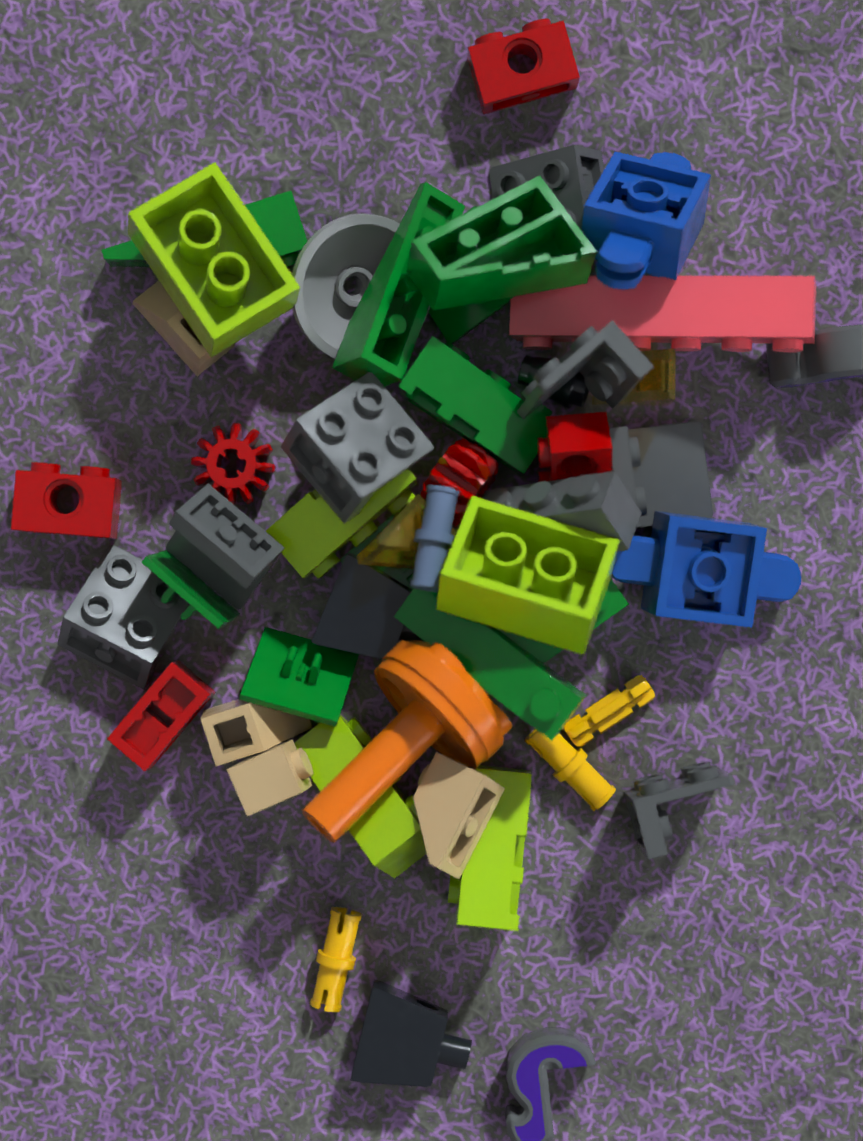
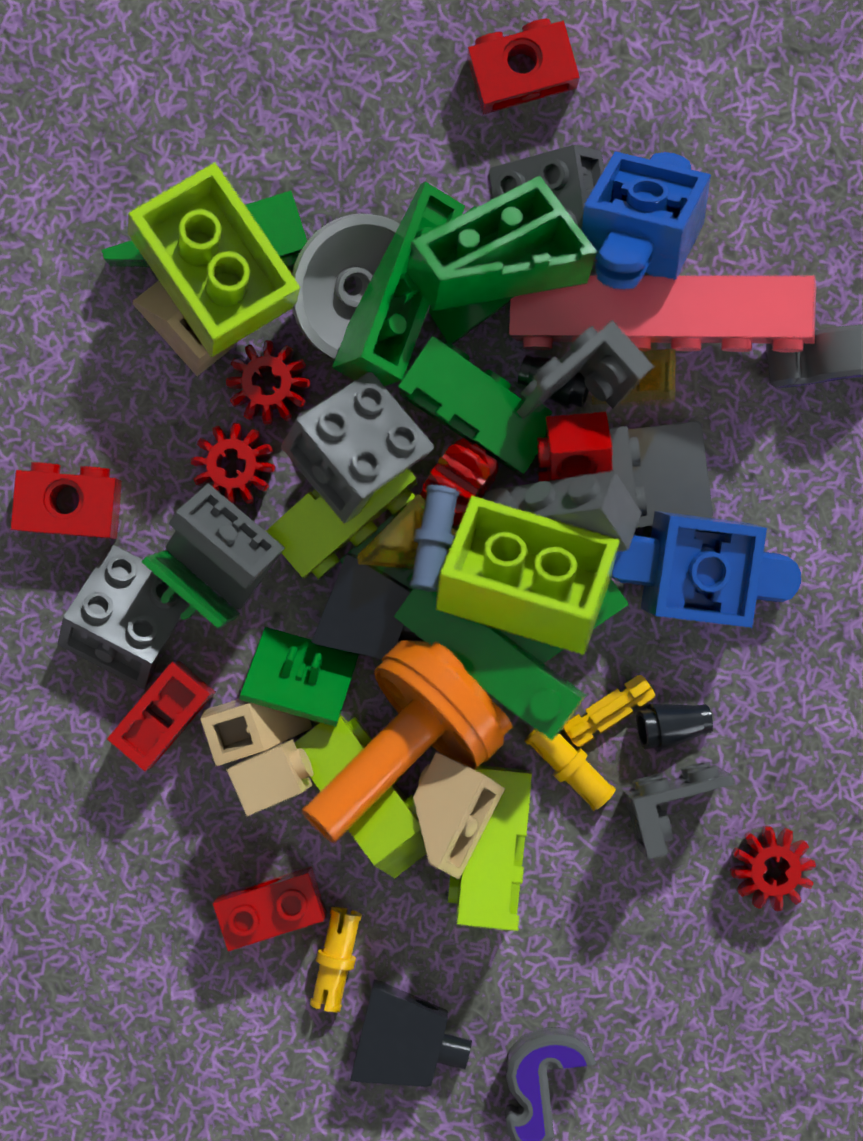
none -> red brick [213,866,327,951]
none -> red gear [226,340,311,426]
none -> black cone [636,704,713,752]
none -> red gear [730,825,816,911]

